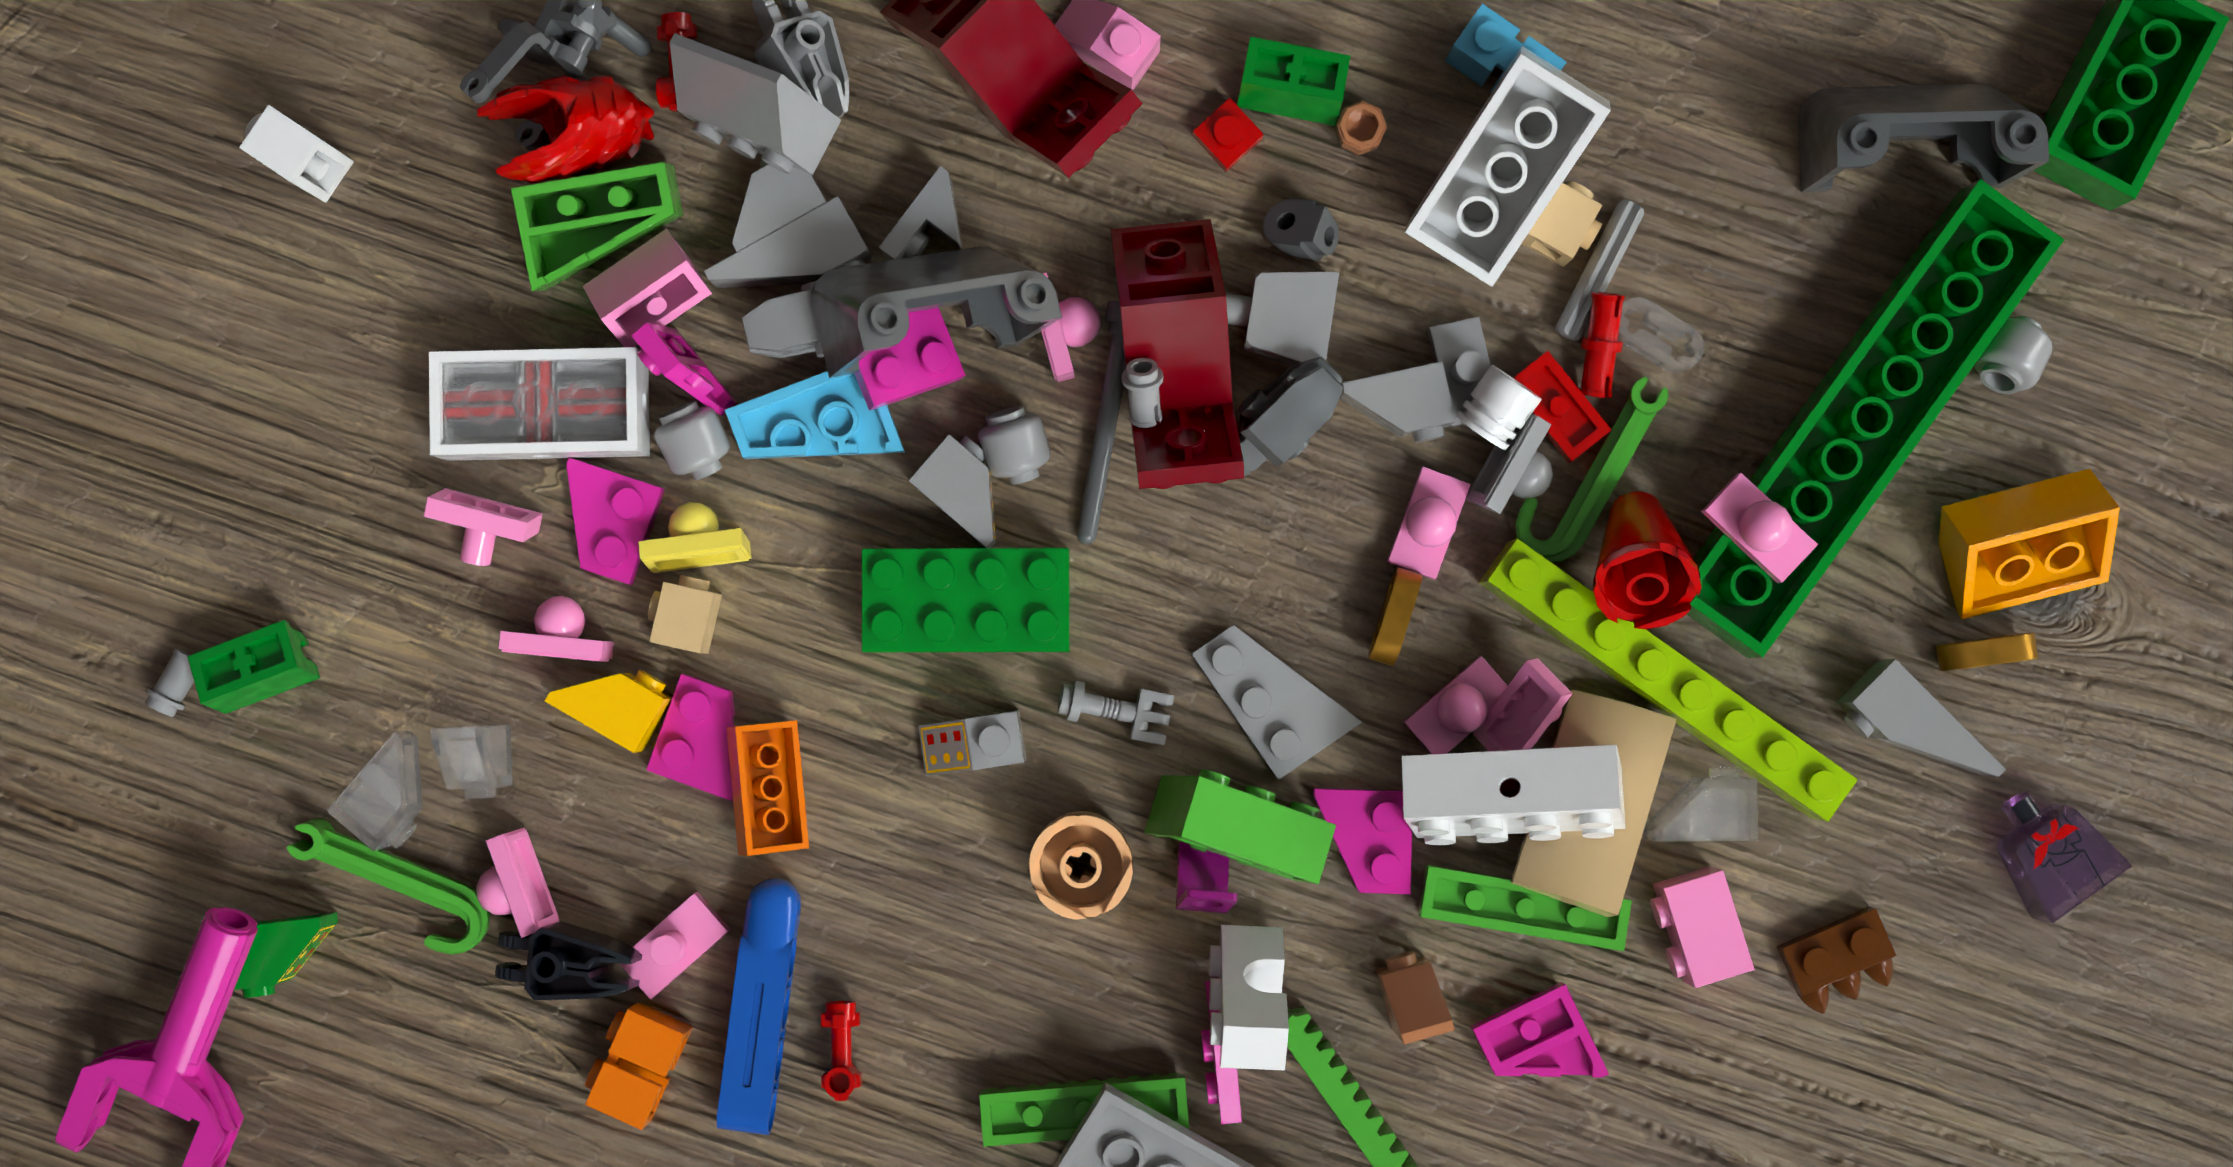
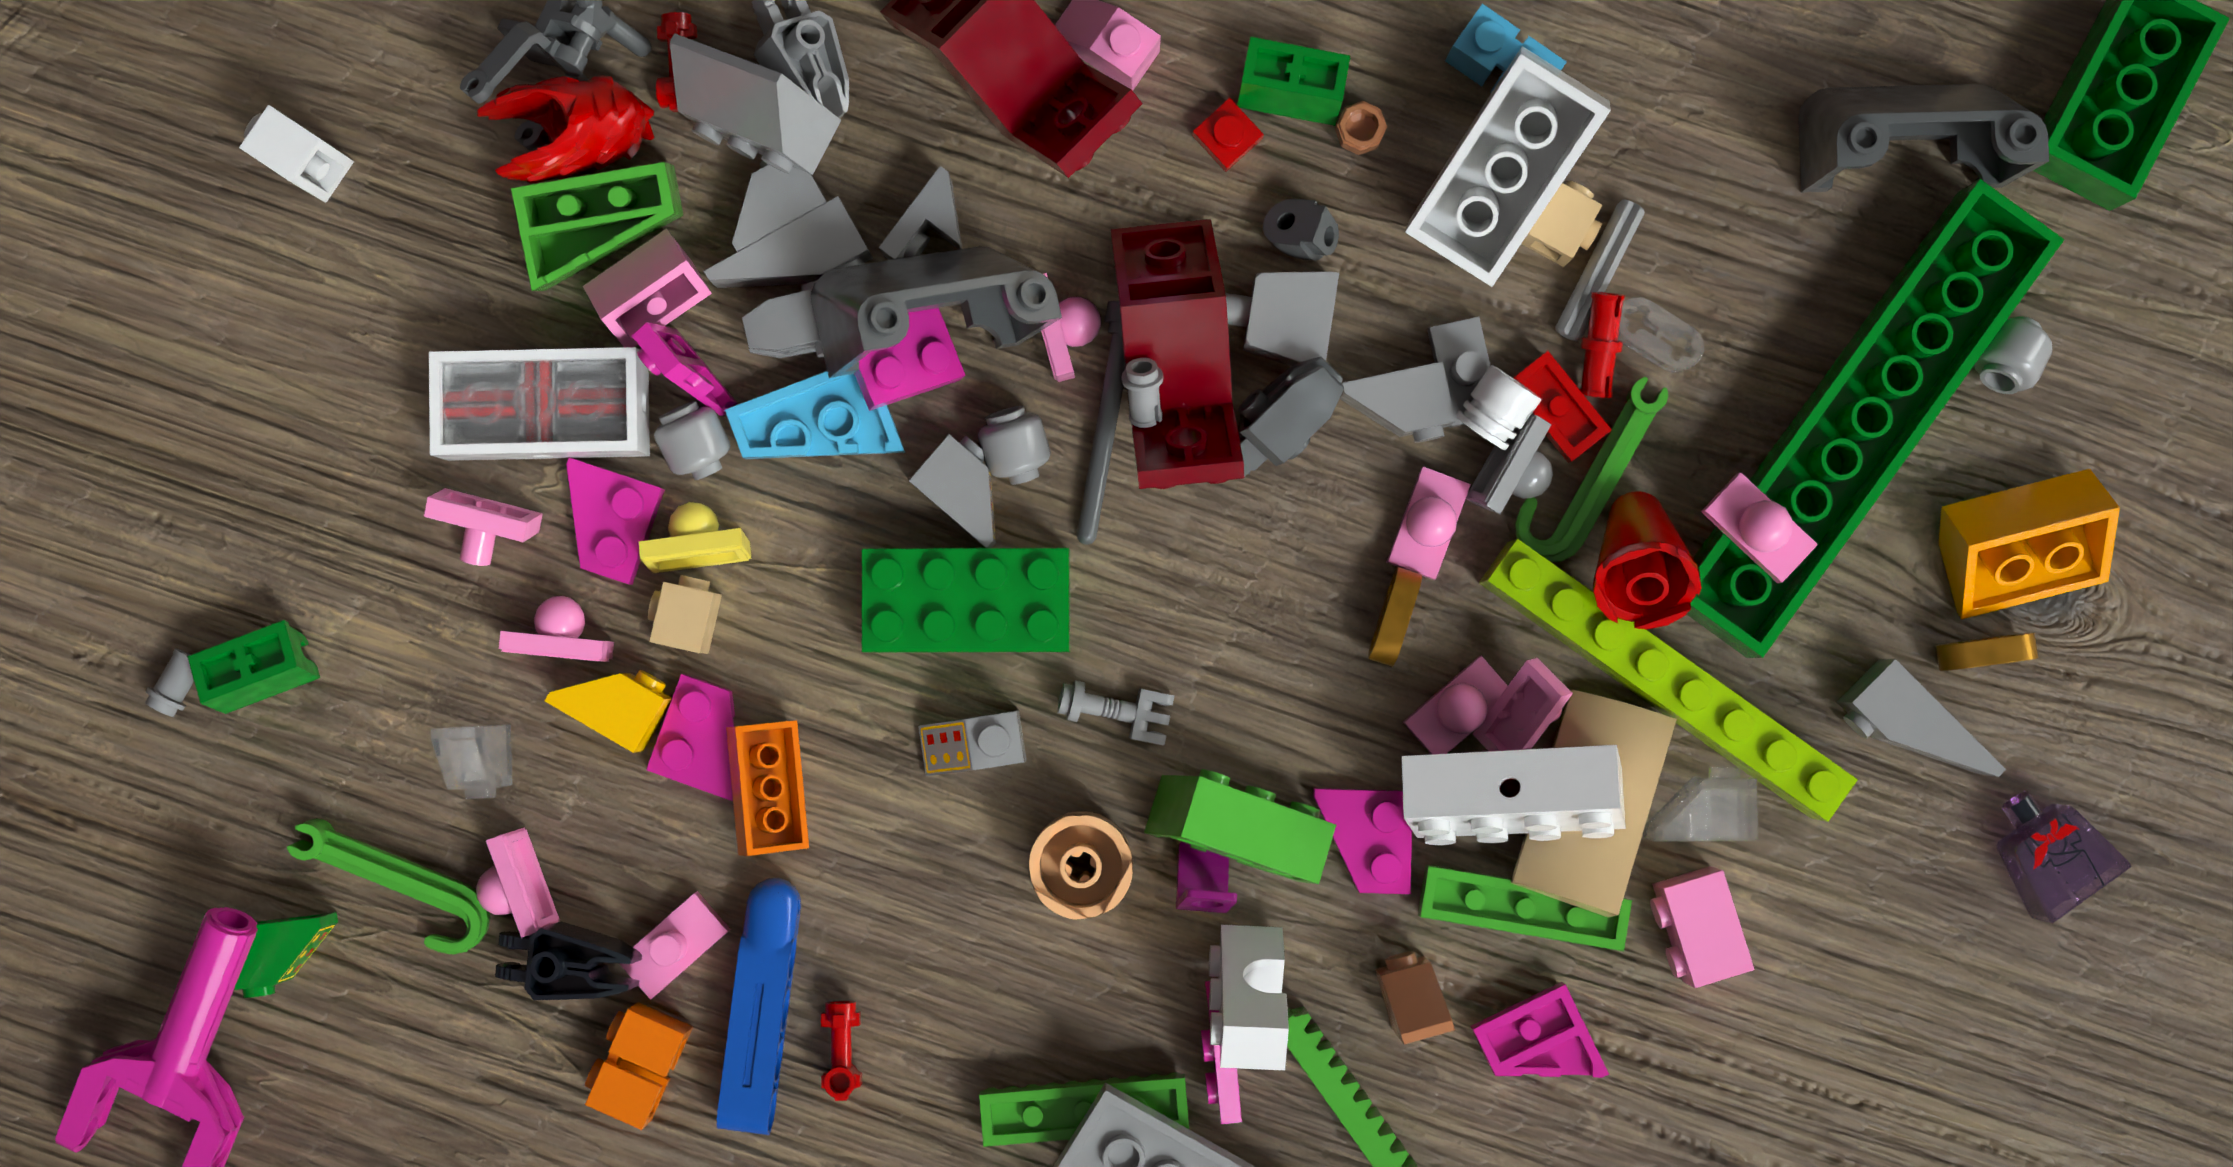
clear slope [327,731,423,851] -> none
light grey wing [1191,625,1362,780] -> none
reddish brown plate [1777,906,1897,1014] -> none

